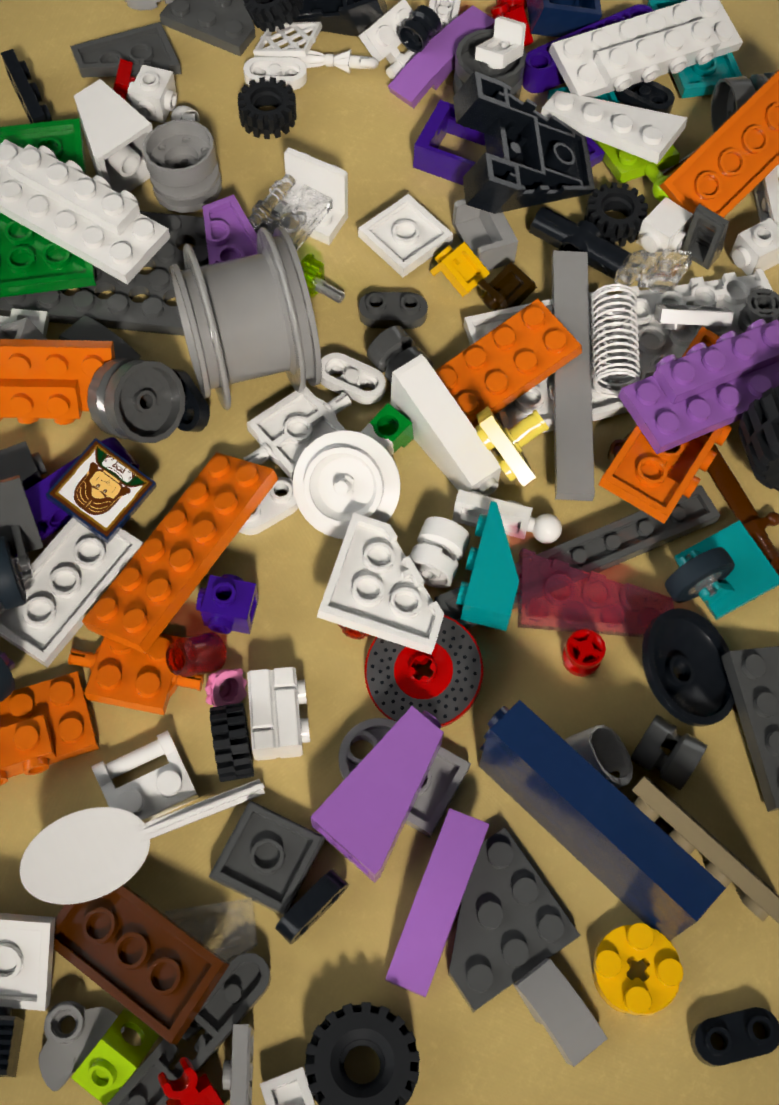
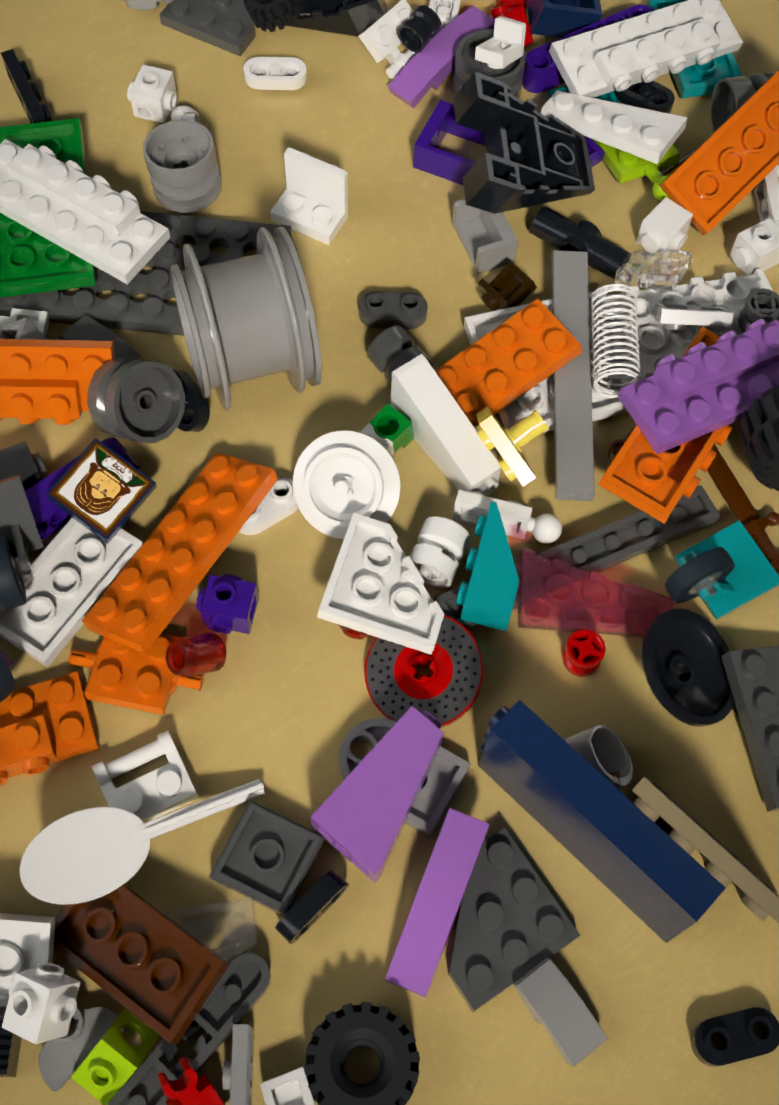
dark grey wing [70,22,181,78] -> none
white slope [74,79,153,193] -> none
red plate [113,58,136,100] -> none
medium lavender wing [202,194,257,264] -> none
bright pink animal [205,668,247,707] -> none
black tyre [209,702,254,782] -> none
black tyre [238,77,297,139] -> none
white plate [243,385,352,480] -> none
white brick [247,667,310,761] -> none
clear plate [248,174,333,251] -> none
white window [253,22,322,57] -> none
white piece [294,50,379,74] -> none
clear neon green piece [300,253,345,303] -> none
white plate [320,353,386,405] -> none
white plate [358,194,453,277] -> none
yellow bracket [430,241,490,297] -> none
black tyre [584,182,648,247] -> none
yellow plate [593,923,684,1016] -> none
dark grey wheel [631,714,708,790] -> none
dark grey slope [680,204,729,269] -> none
none -> white brick [2,963,81,1044]

